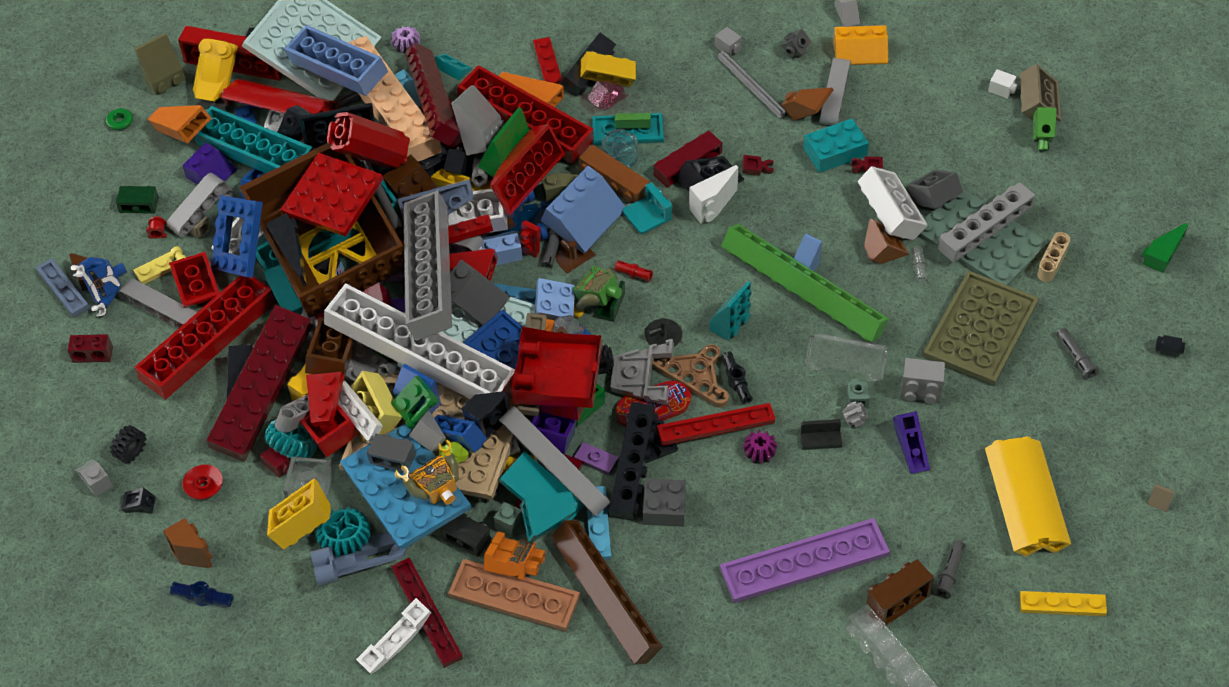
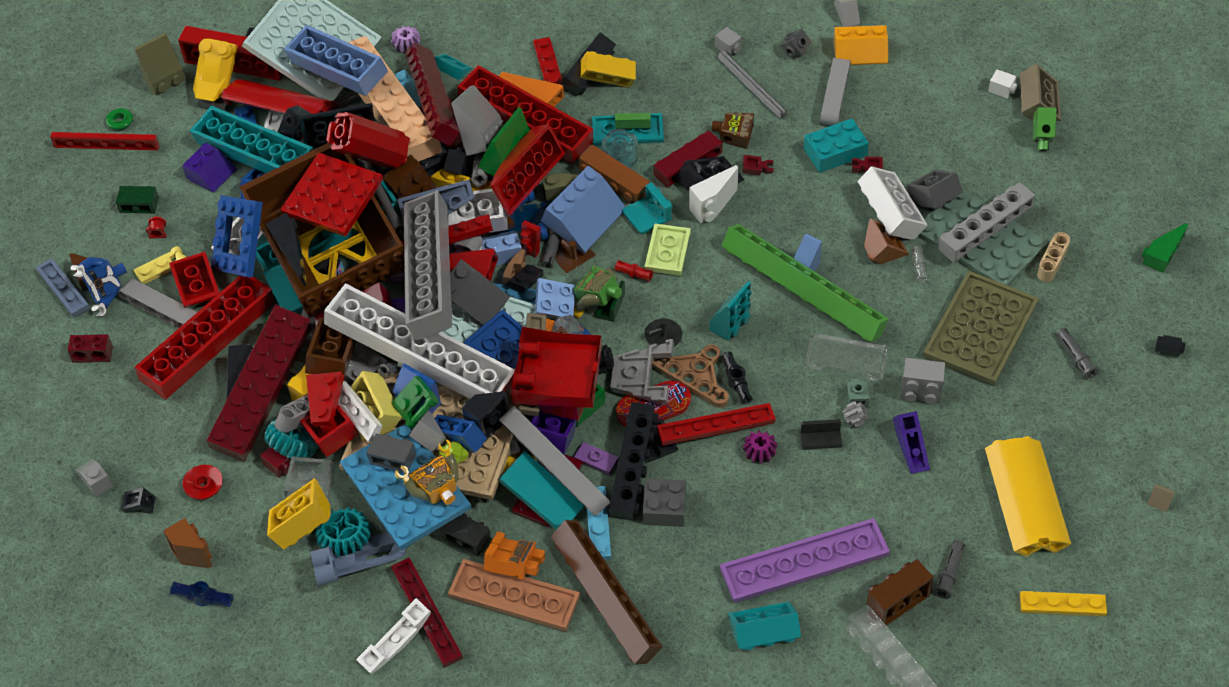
black tyre [110,425,147,464] -> none
orange slope [147,105,212,143] -> none
light grey beam [167,173,234,237] -> none
dark tan slope [190,216,211,239] -> none
sand green brick [494,502,523,537] -> none
teal slope [520,492,577,543] -> none
clear pink slope [587,81,628,110] -> none
dark orange slope [781,87,834,120] -> none
none -> red plate [50,132,159,151]
none -> medium nougat slope [503,249,526,285]
none -> black plate [508,264,543,293]
none -> yellowish green plate [645,224,691,276]
none -> reddish brown torso [711,112,754,149]
none -> teal slope [728,601,801,650]

